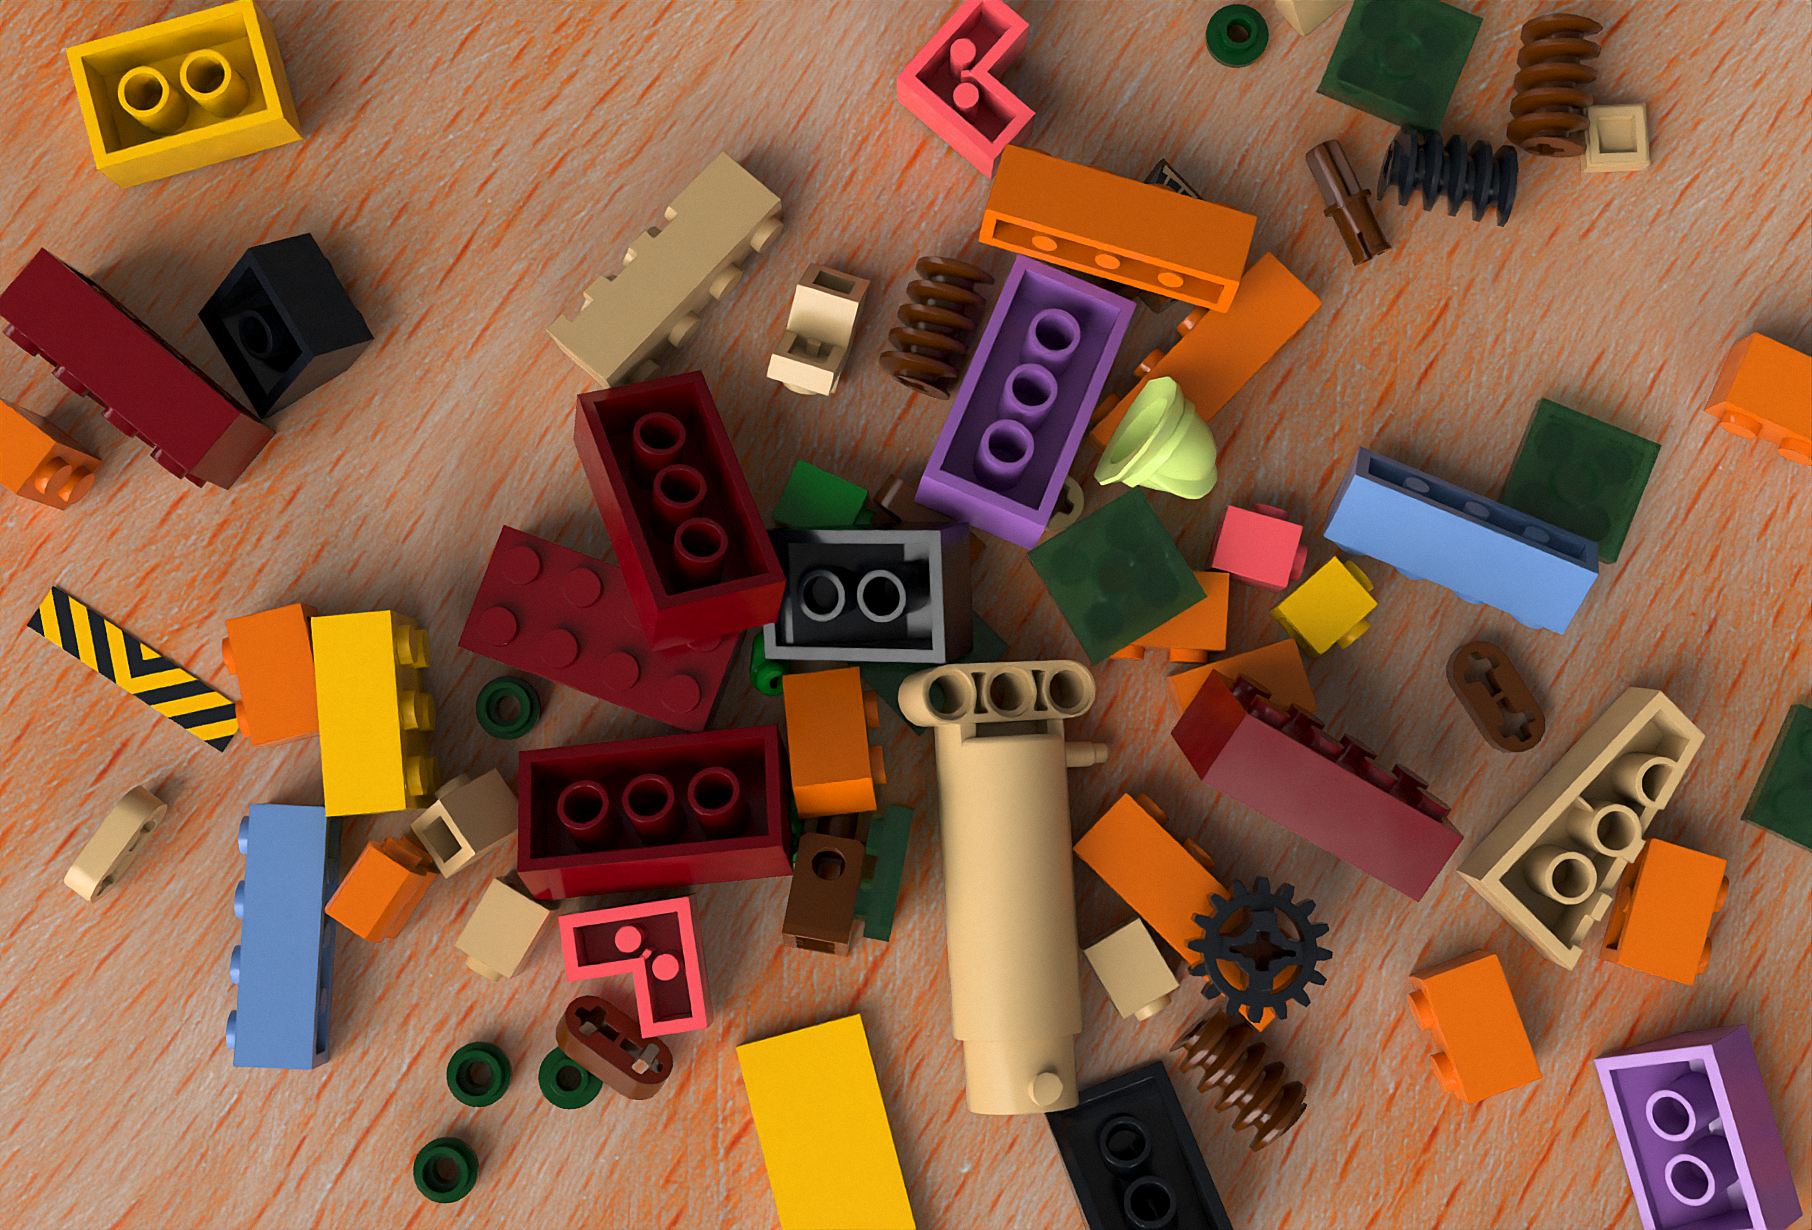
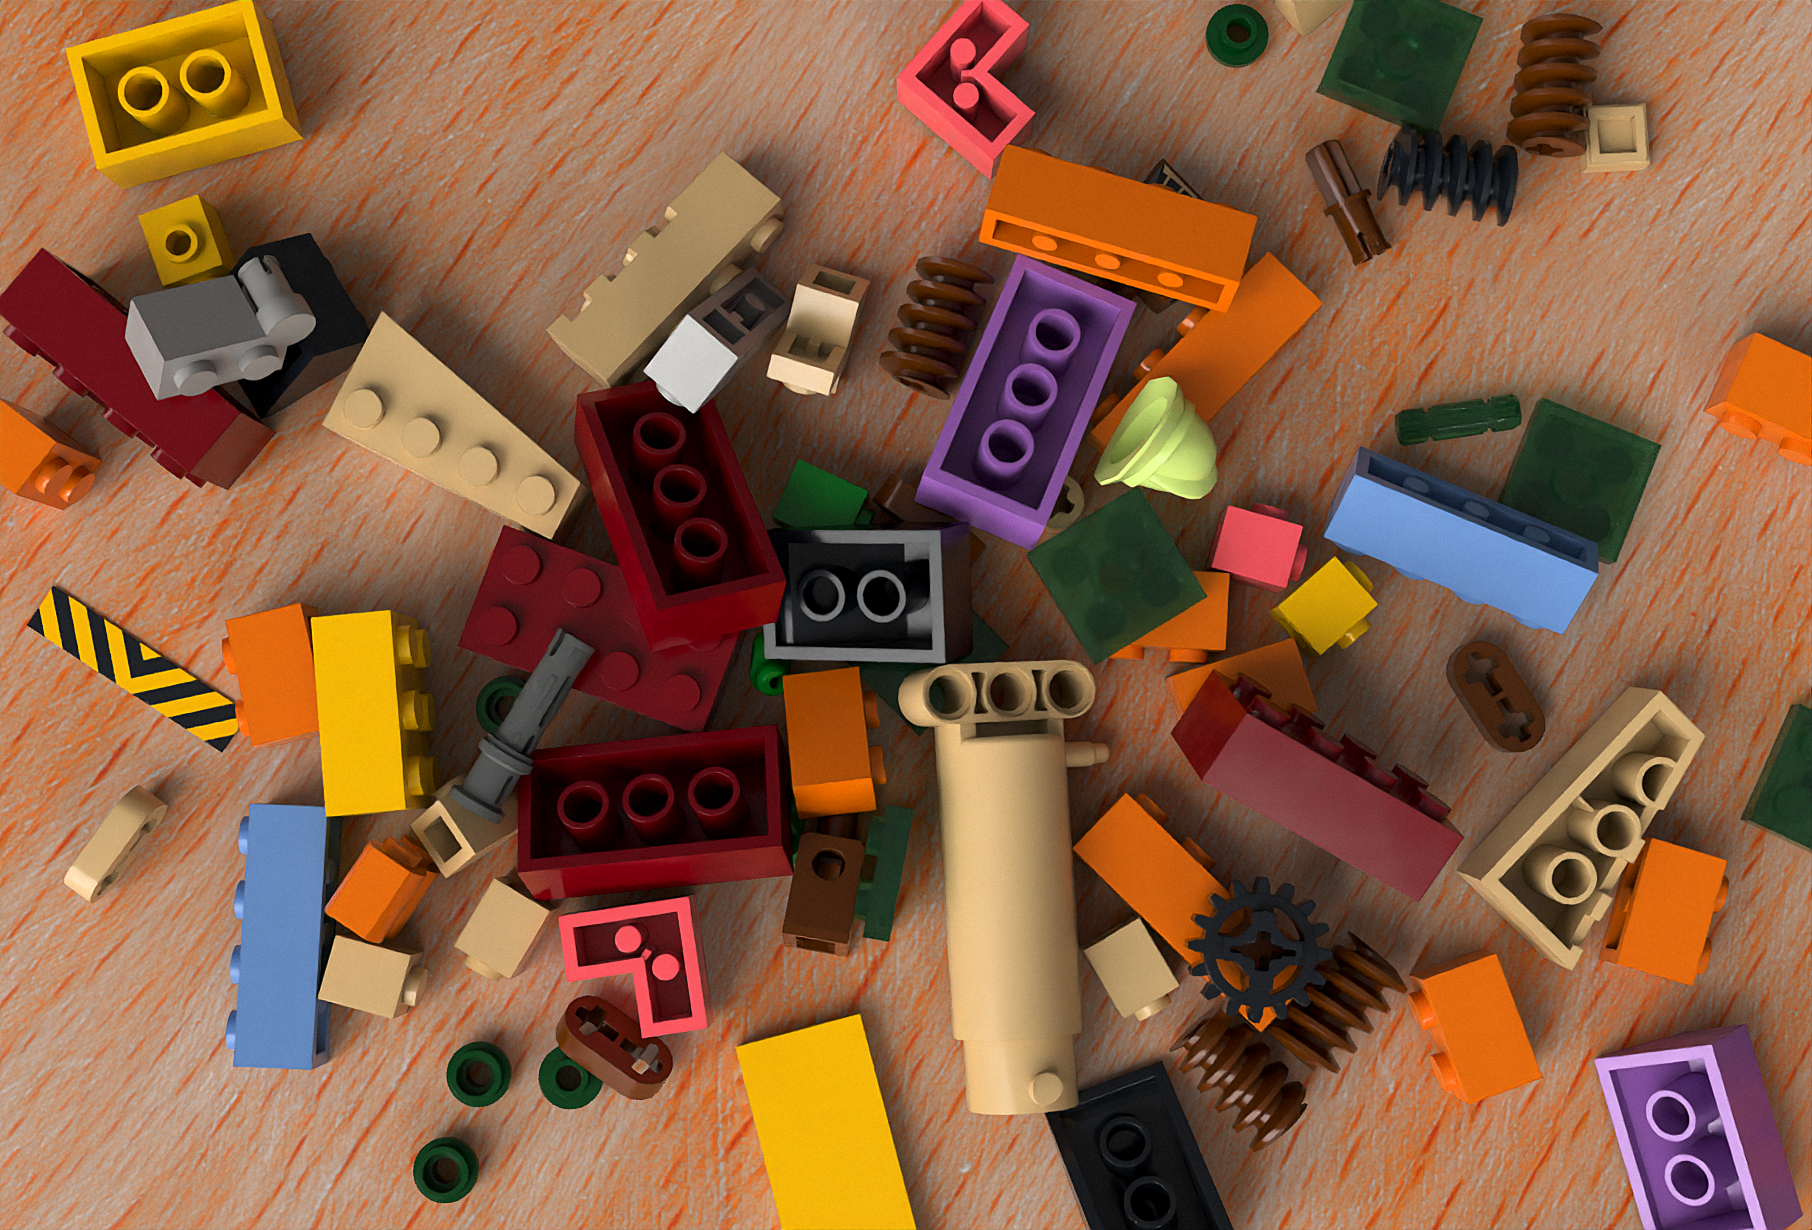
none -> light grey hinge [125,255,316,400]
none -> yellow brick [138,194,236,289]
none -> tan brick [317,931,428,1019]
none -> tan wedge [322,311,591,547]
none -> dark grey pin [448,627,596,824]
none -> light grey slope [643,266,793,414]
none -> reddish brown piece [1265,930,1408,1074]
none -> clear green axle [1394,394,1522,446]

